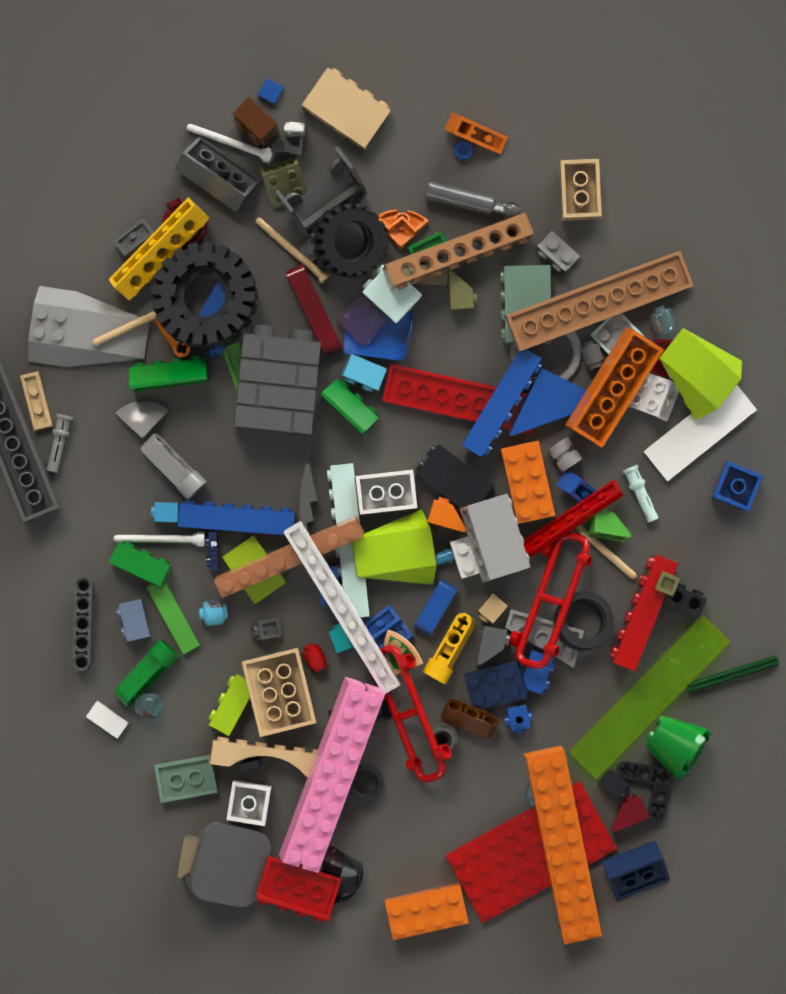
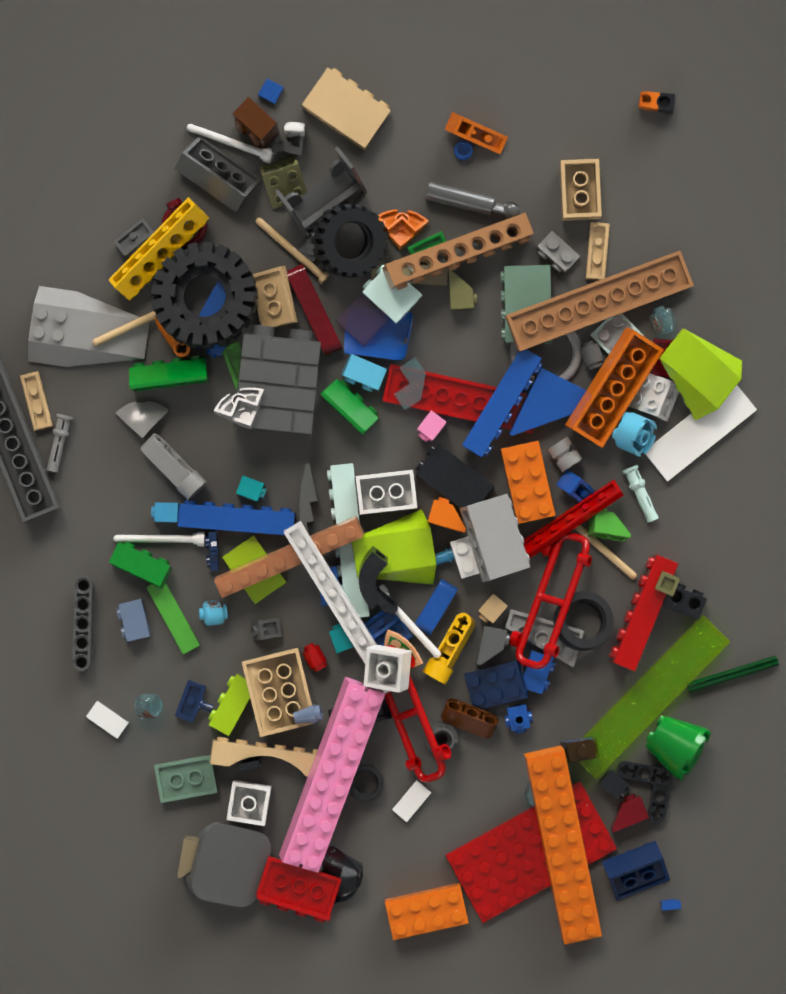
green beam [114,639,180,707] -> none
blue brick [711,461,763,512] -> none
none -> dark blue plate [175,680,214,722]
none -> light grey brick [214,387,264,429]
none -> teal brick [236,476,267,502]
none -> tan tile [253,266,298,328]
none -> sand blue cone [293,704,323,724]
none -> black arch [359,546,398,615]
none -> white brick [364,645,412,693]
none -> white piece [379,584,441,658]
none -> white tile [392,780,431,822]
none -> clear light blue tile [394,357,426,410]
none -> bright pink brick [417,410,446,443]
none -> dark brown torso [560,736,599,762]
none -> tan tile [585,222,610,281]
none -> medium azure brick [612,412,657,456]
none -> leg [638,92,675,115]
none -> blue tile [660,899,681,910]

